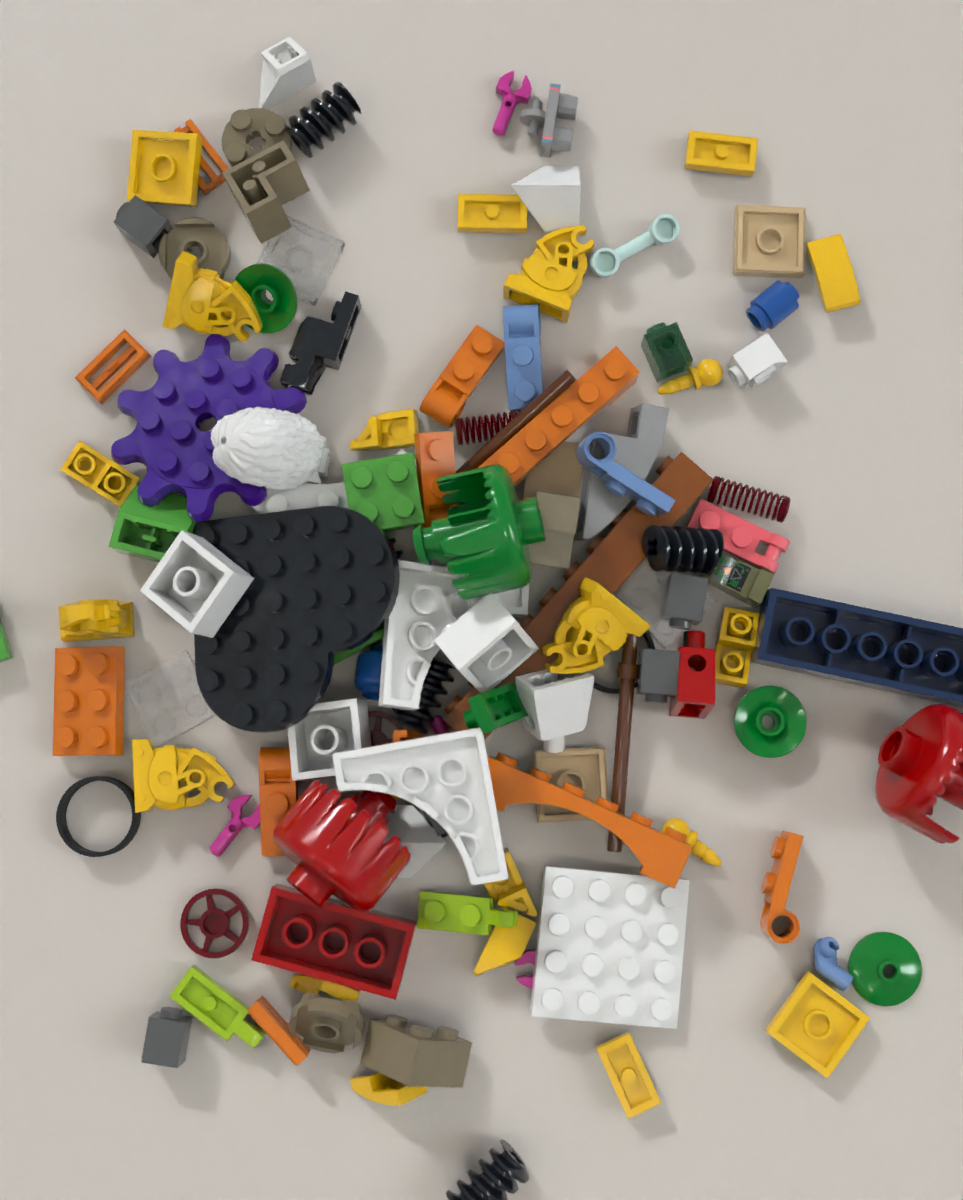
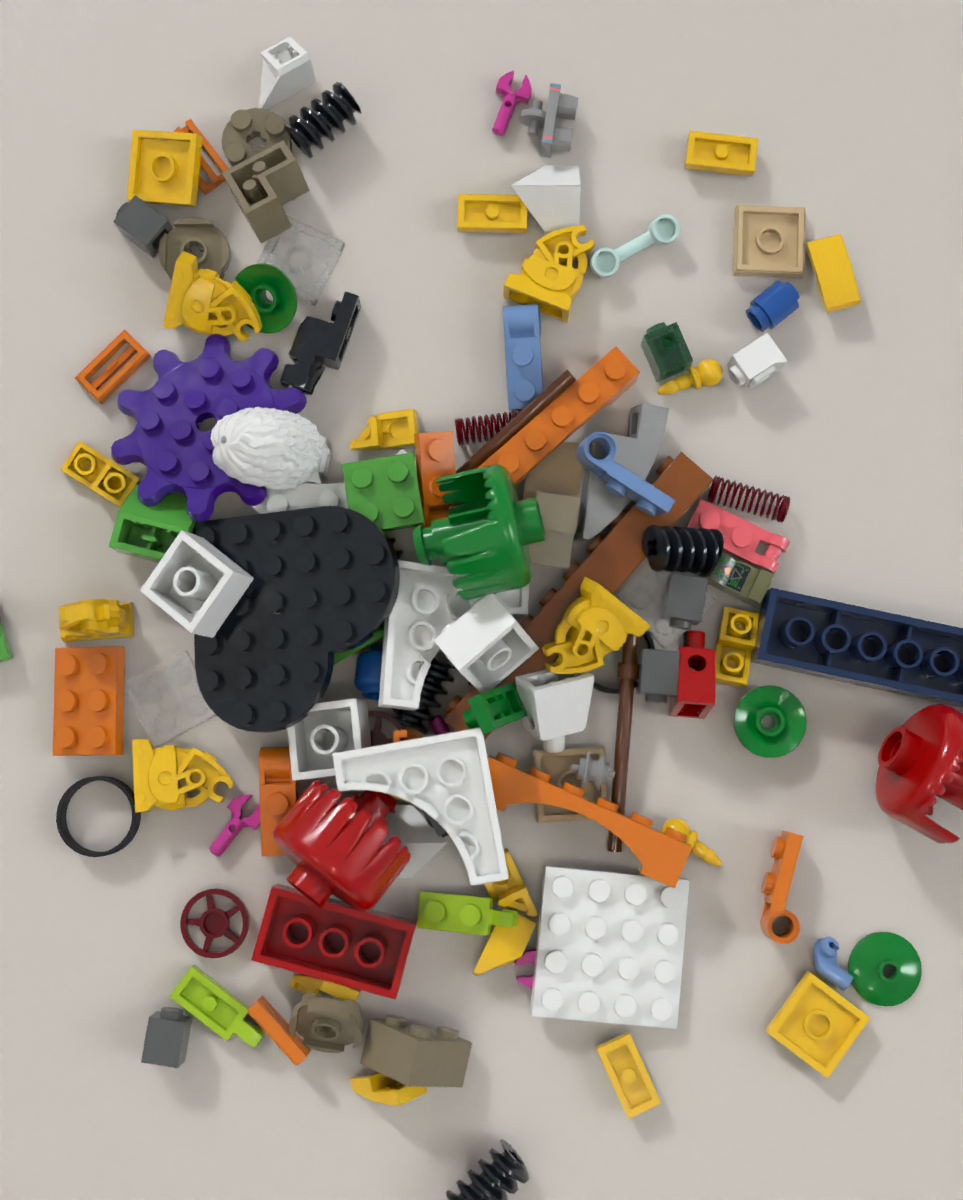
orange plate [419,325,505,429] -> none
none -> light grey wheel [570,752,615,791]

